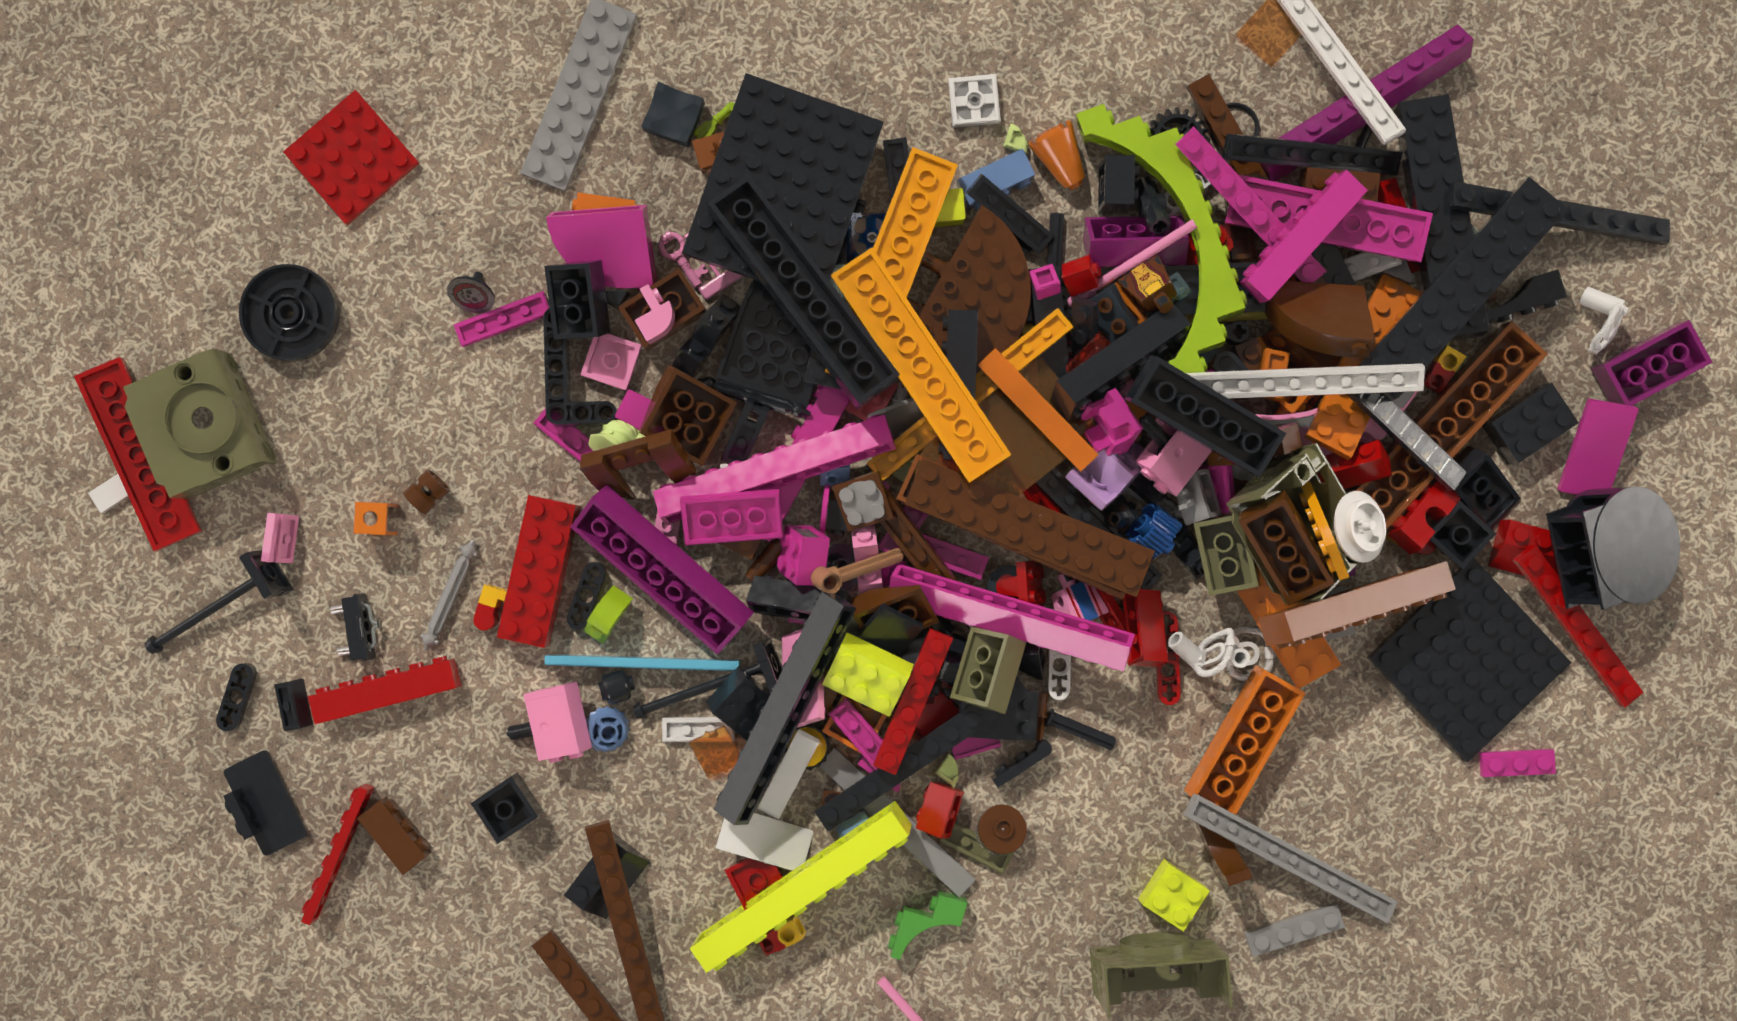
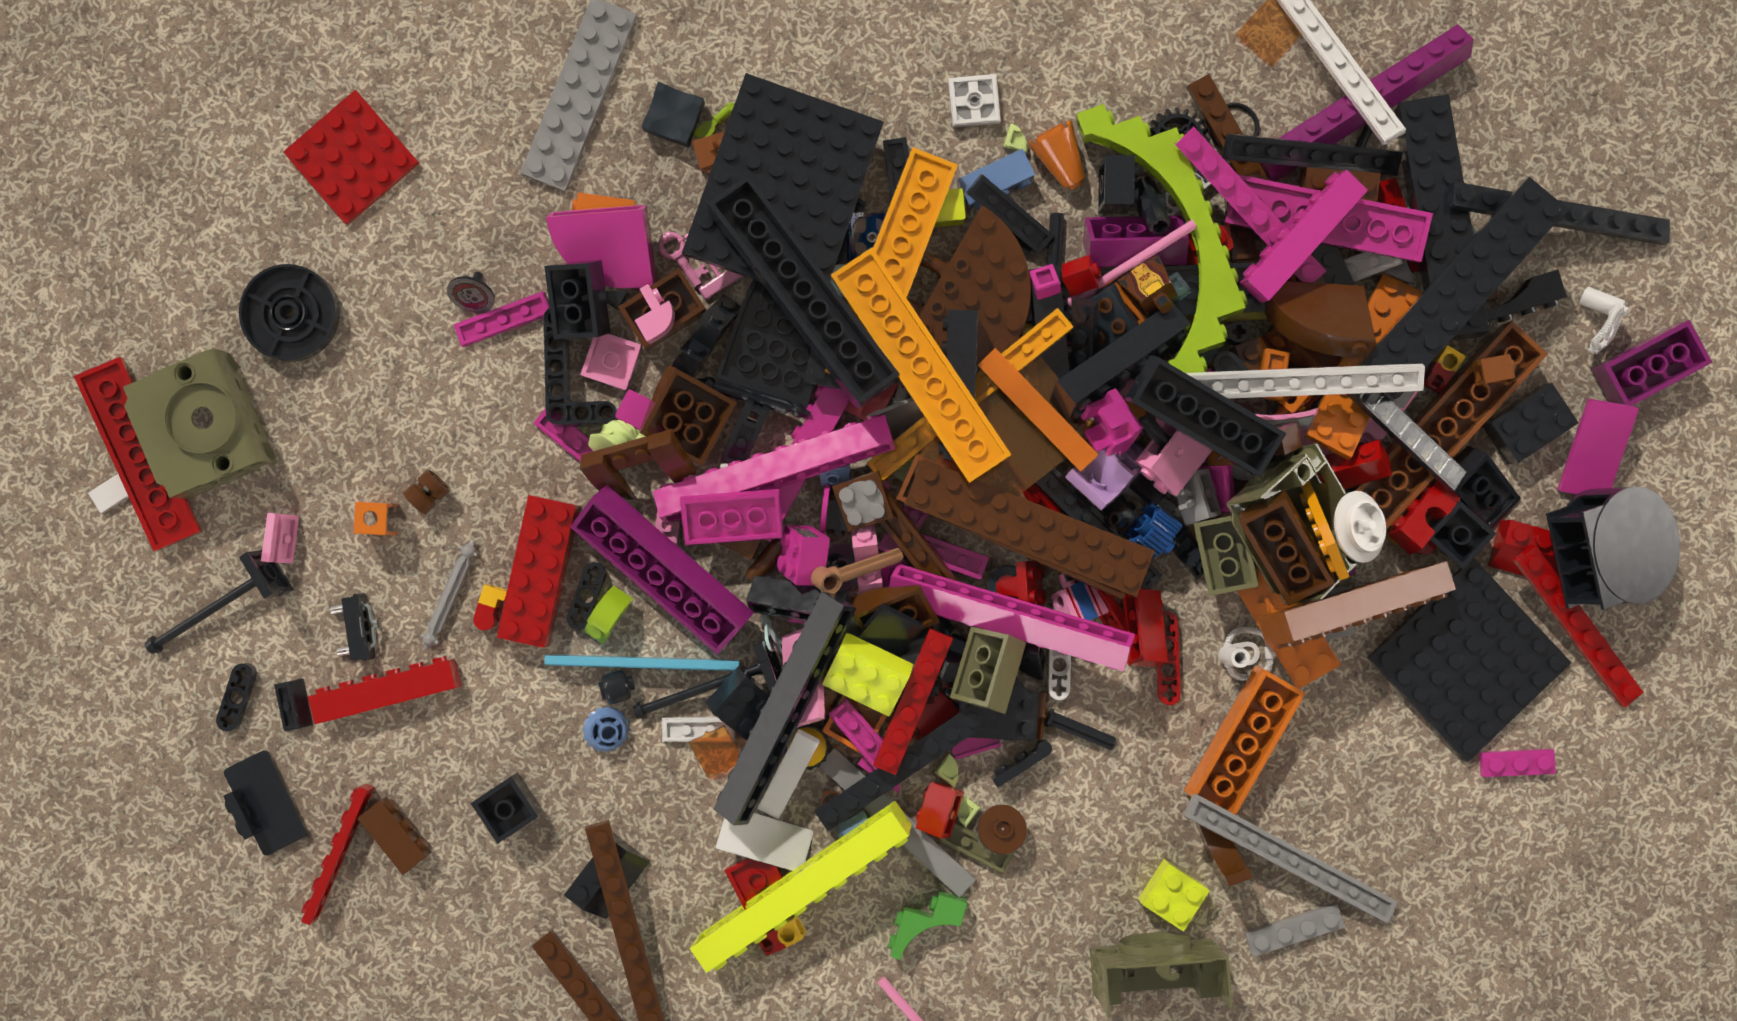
bright pink piece [506,682,592,763] -> none
clear red slope [1066,333,1111,373] -> none
white piece [1167,628,1239,677] -> none
none -> light aqua piece [760,614,782,655]
none -> yellowish green tile [958,795,980,827]
none -> dark orange brick [1472,354,1516,386]

